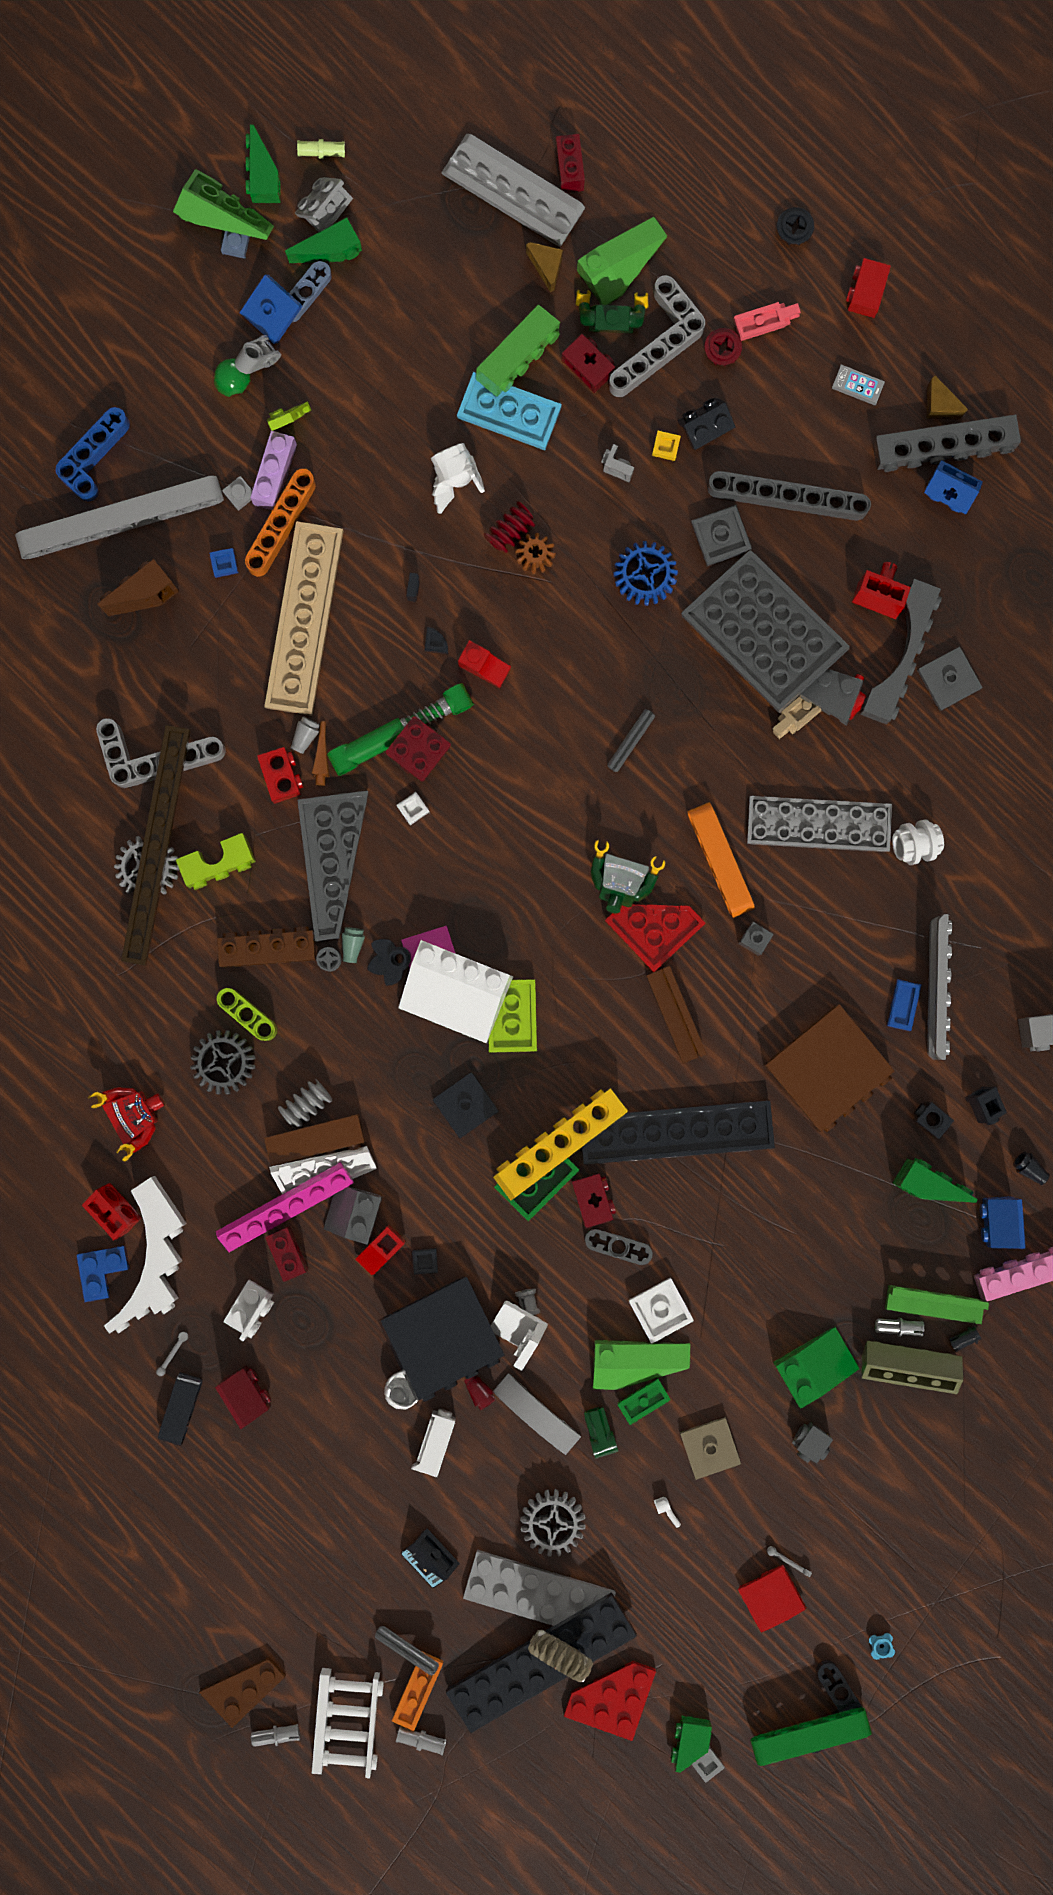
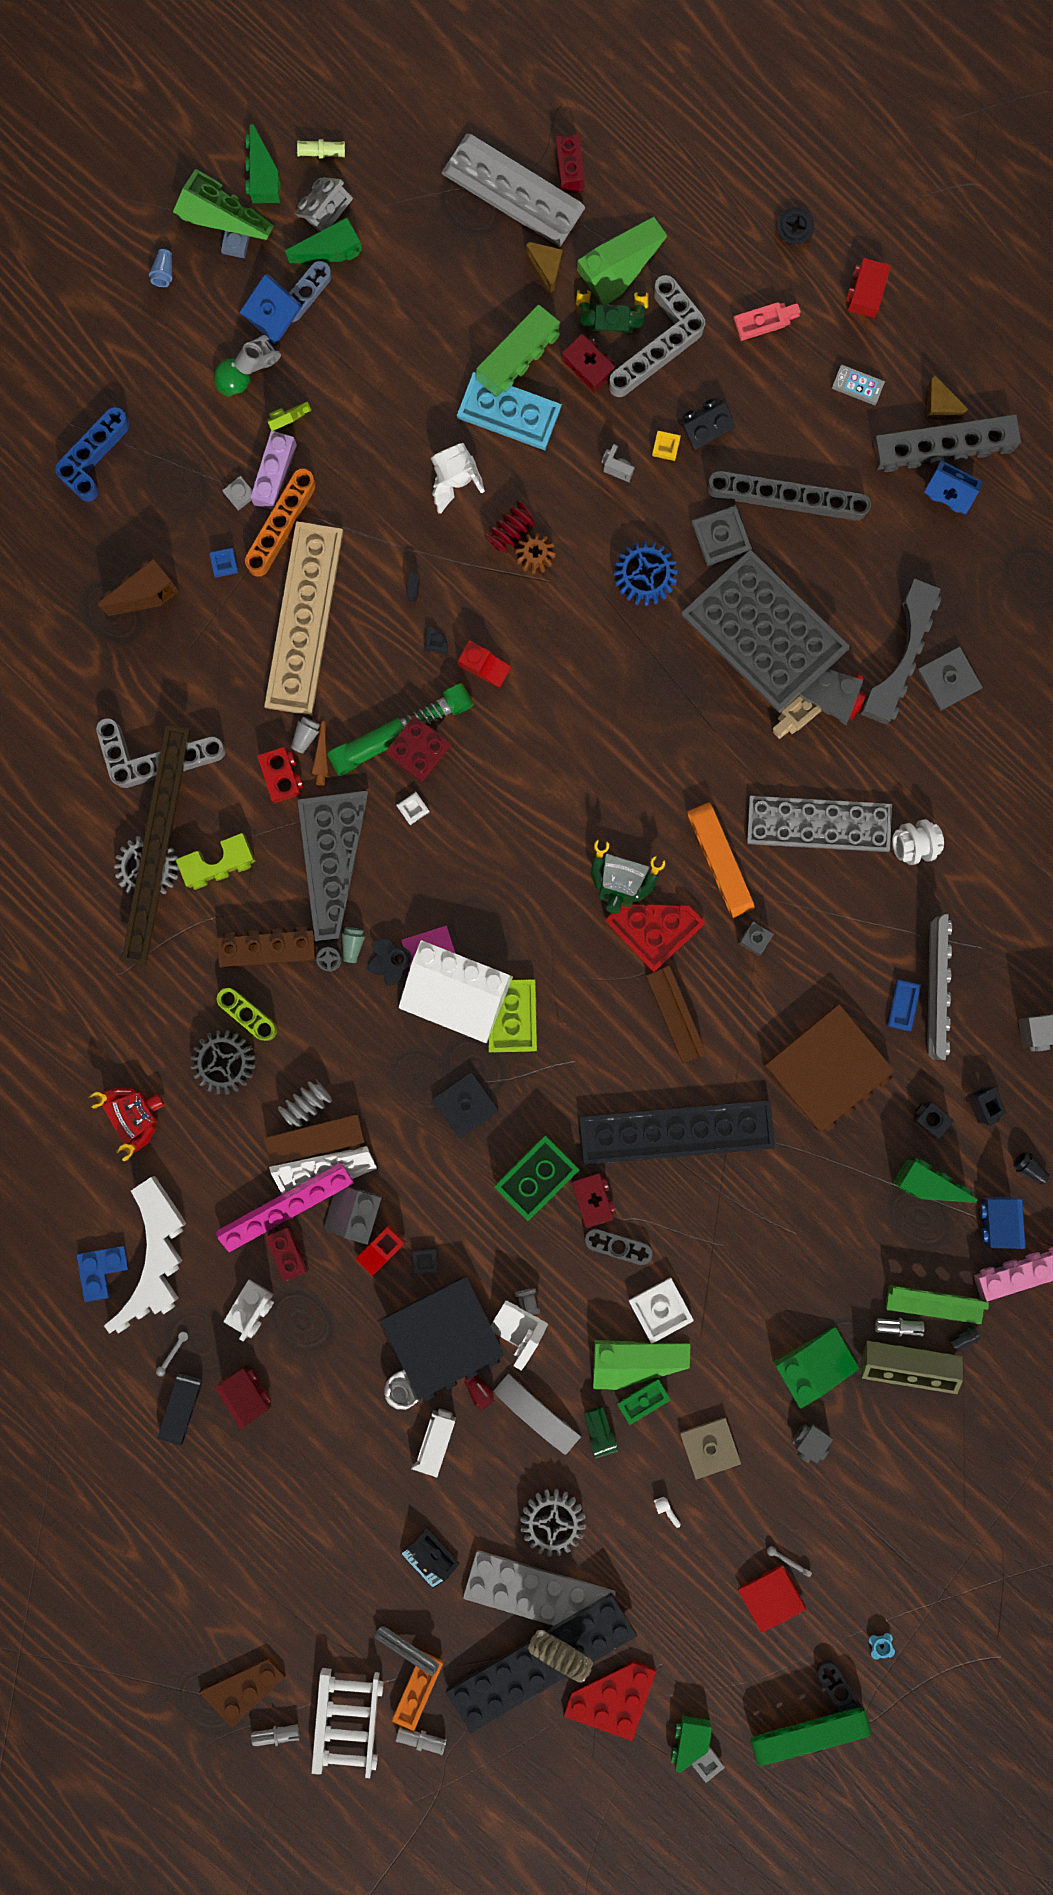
light grey beam [15,476,224,559] -> none
red brick [82,1183,142,1240] -> none
yellow brick [493,1088,628,1200] -> none
dark grey axle [607,709,655,772] -> none
dark red gear [704,328,742,367] -> none
red brick [852,562,911,619] -> none
none -> medium blue cone [149,249,173,287]

